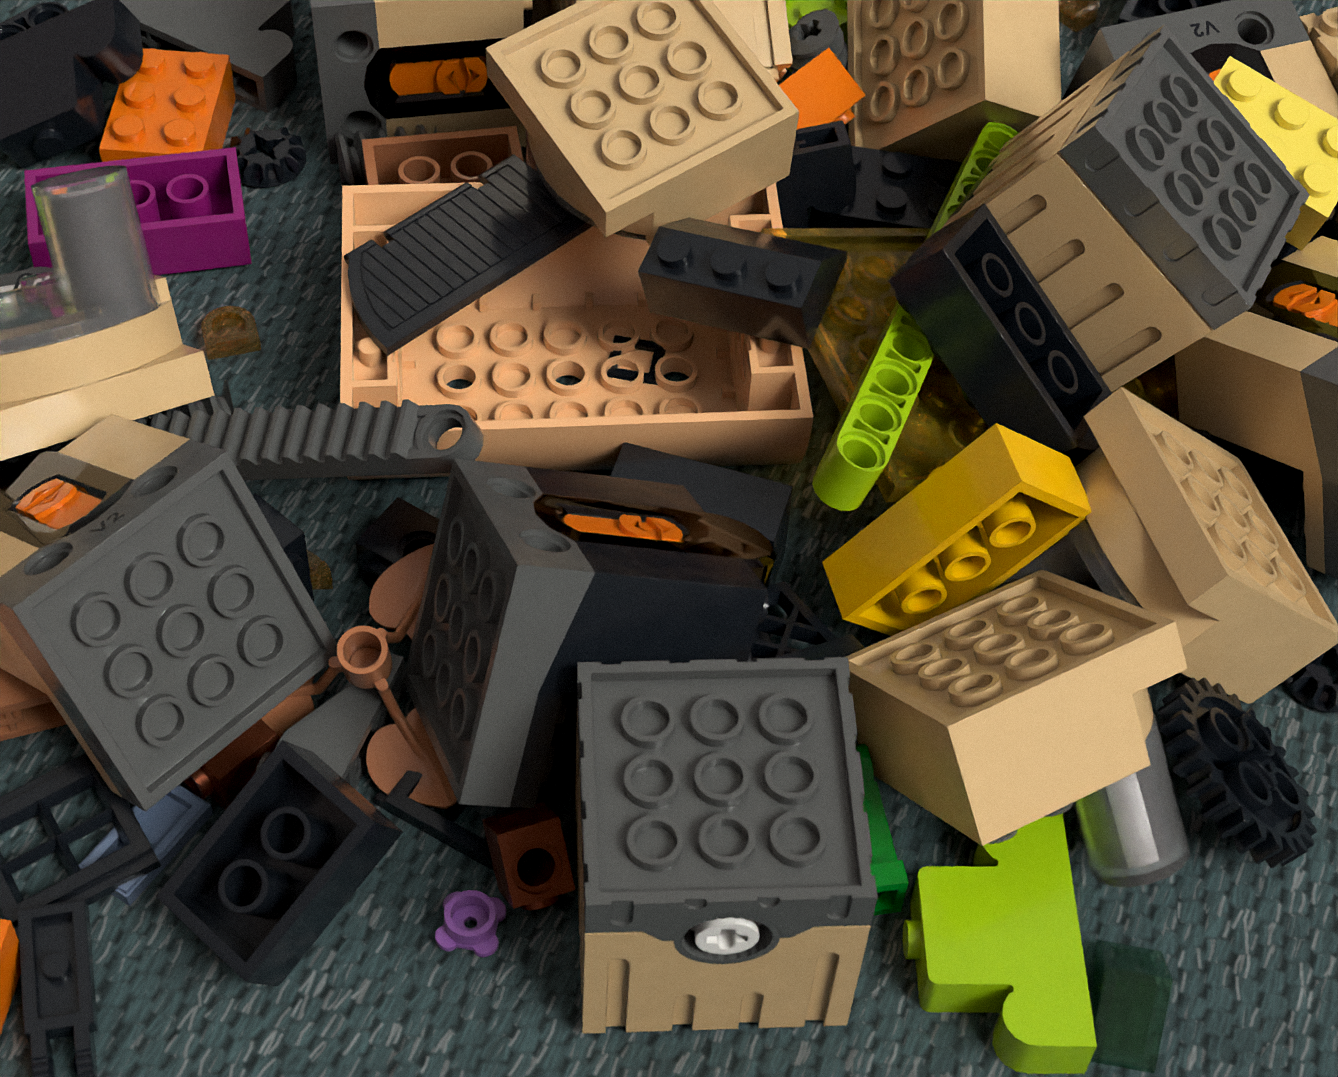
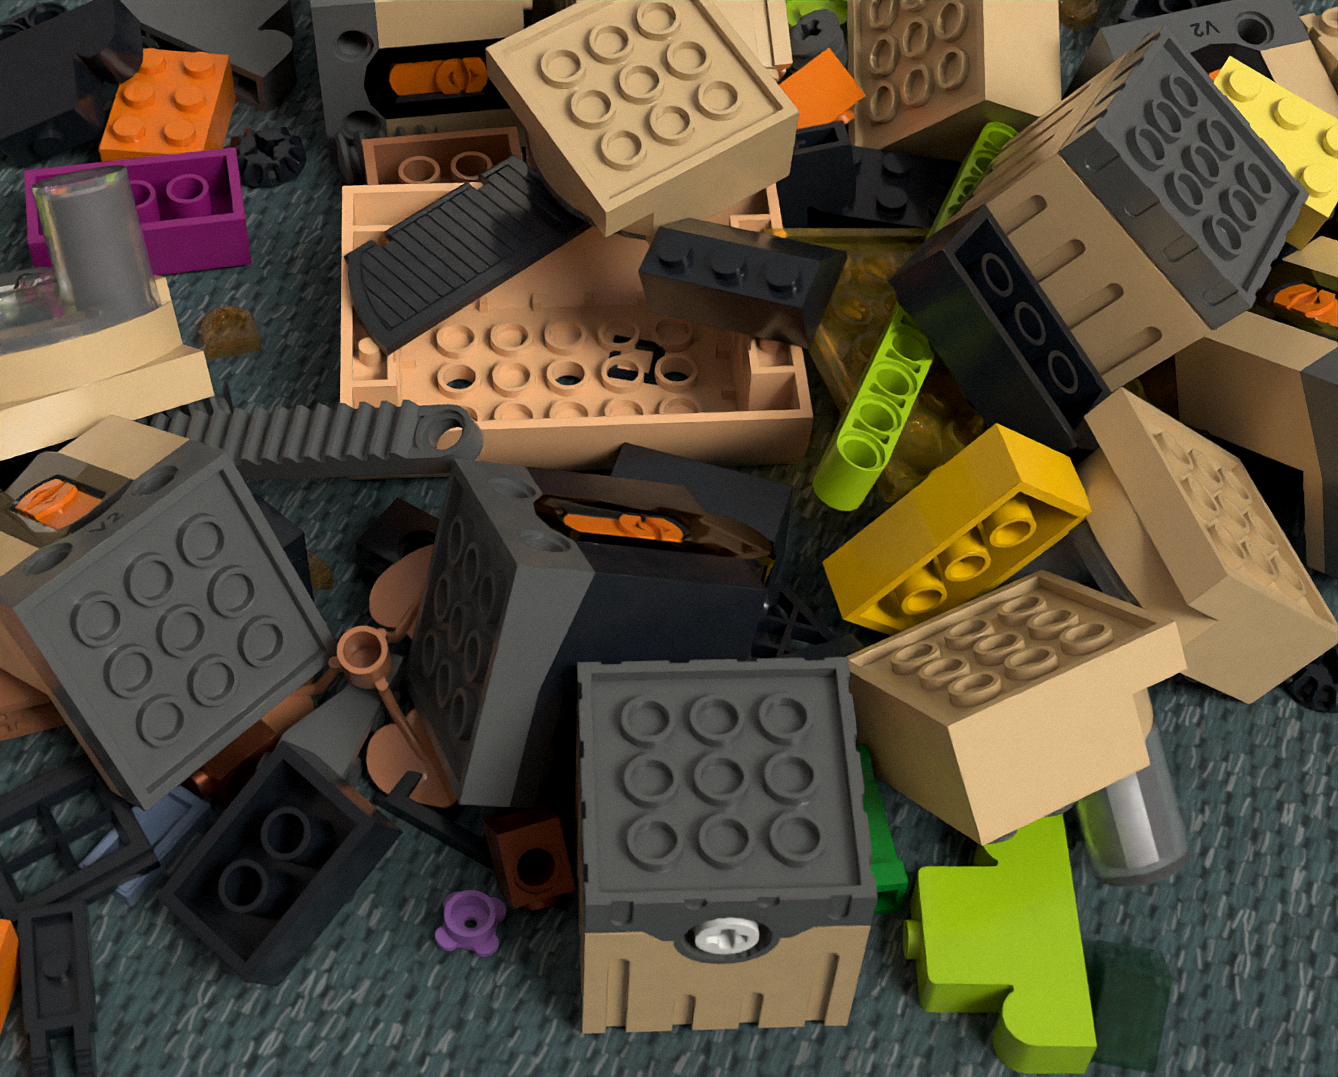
black gear [1158,677,1317,868] -> none

